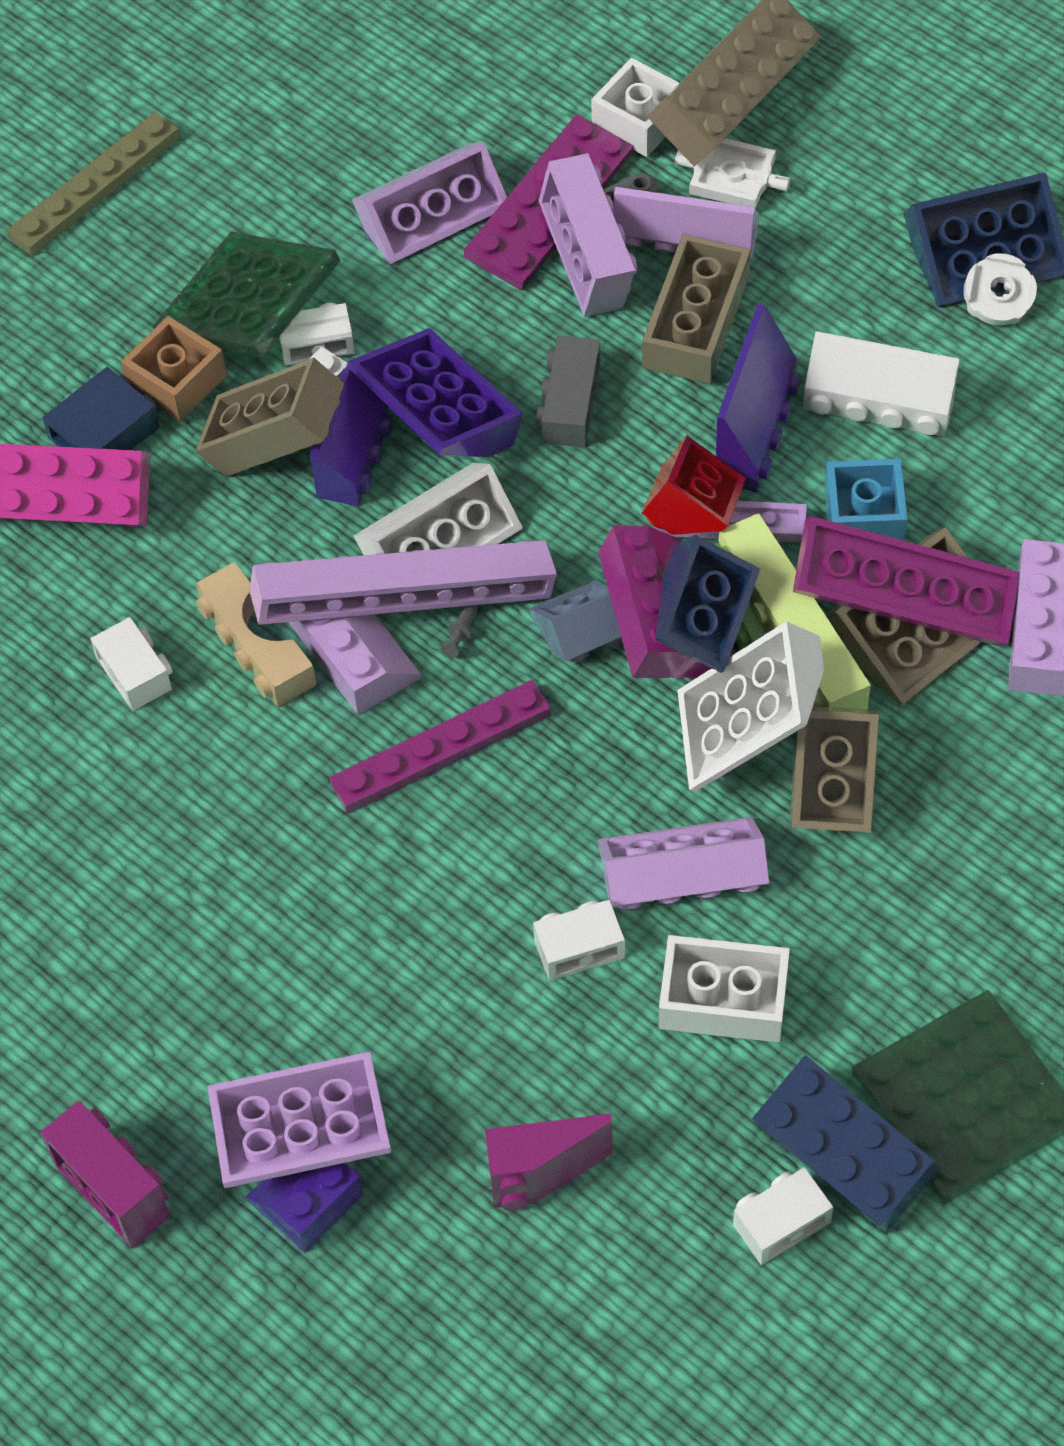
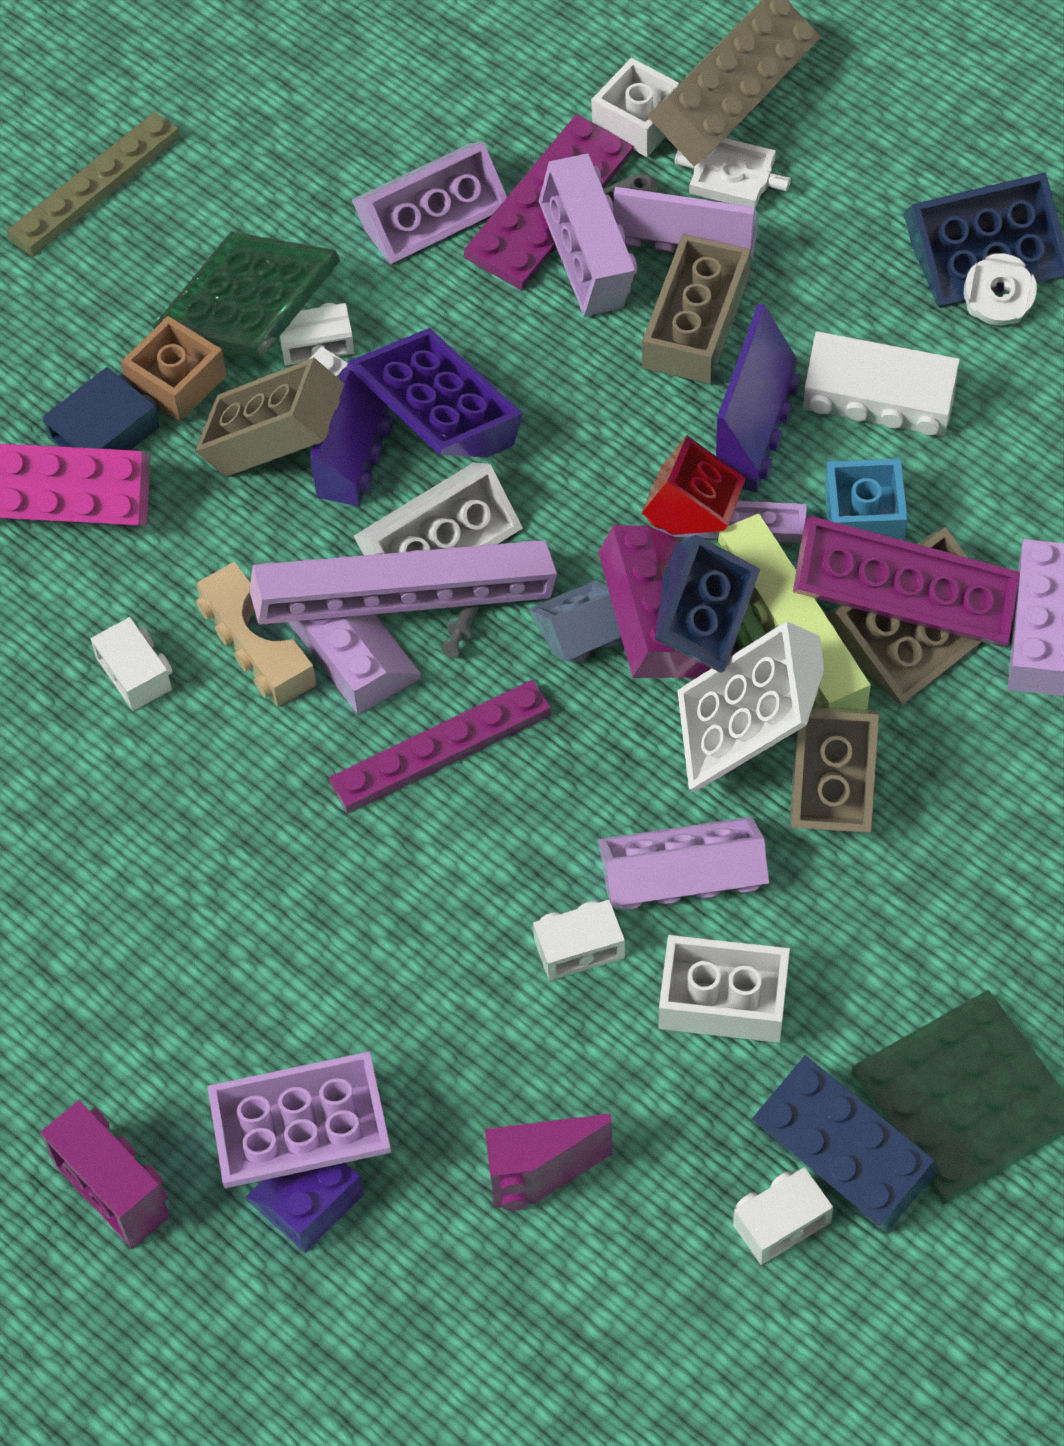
dark grey brick [536,335,600,447] -> none

